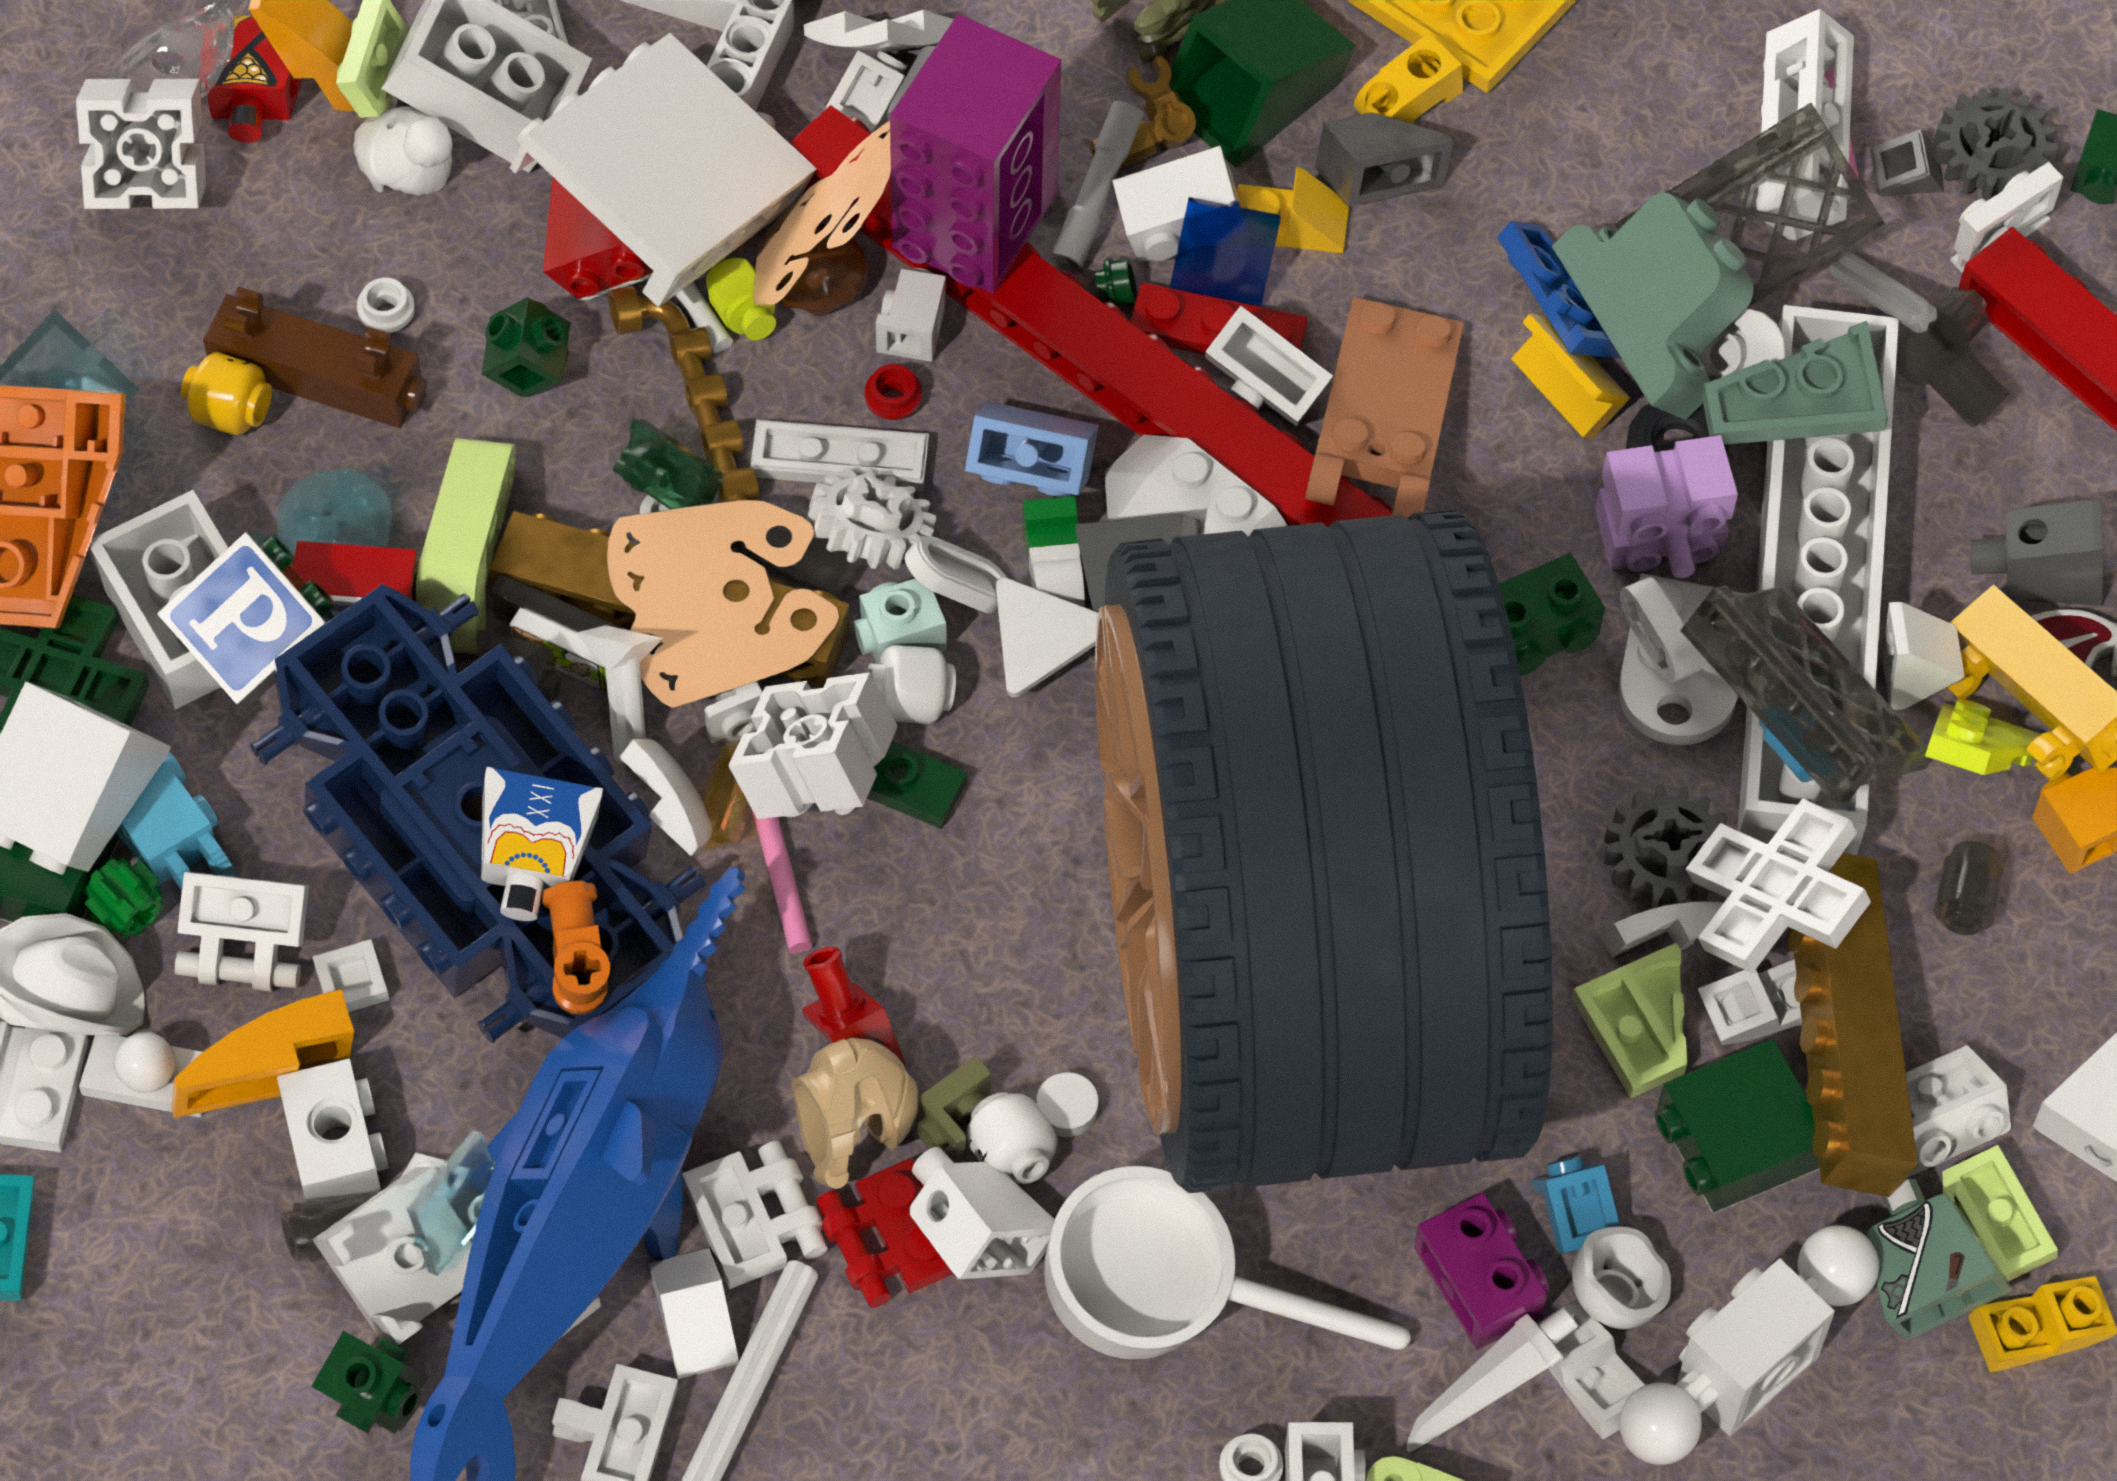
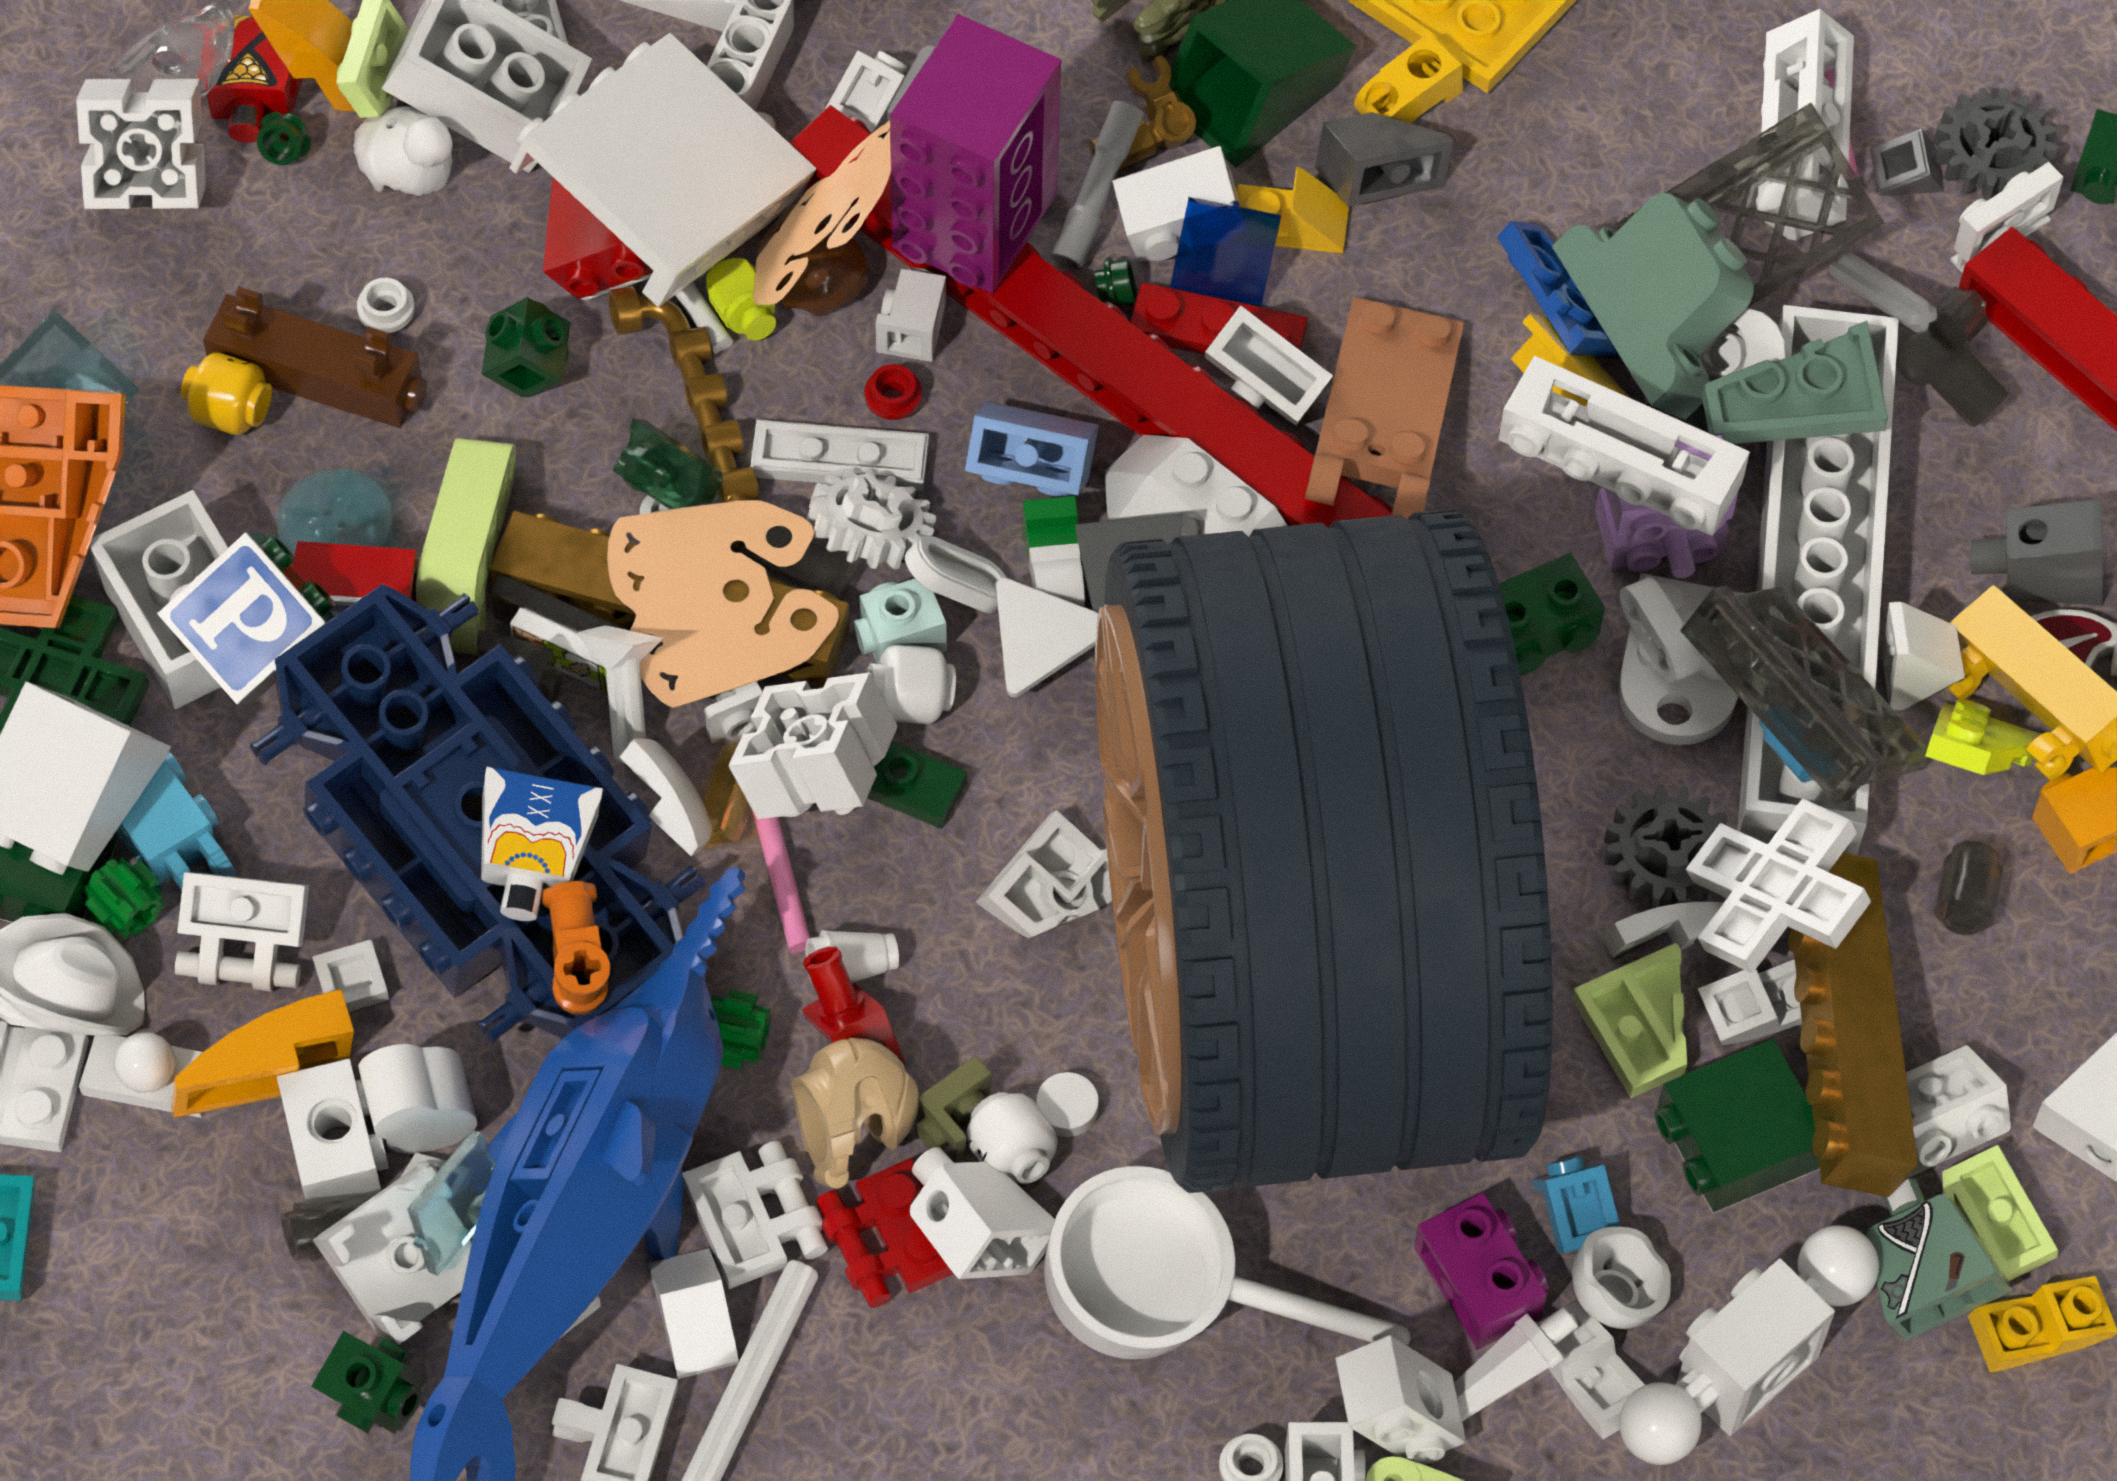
white brick [803,10,954,51] -> none
none -> dark green plate [257,111,311,165]
none -> white piece [358,1044,477,1154]
none -> green gear [711,989,772,1070]
none -> white cone [805,930,899,985]
none -> white slope [976,810,1112,938]
none -> white brick [1335,1335,1467,1465]
none -> white brick [1499,356,1750,536]

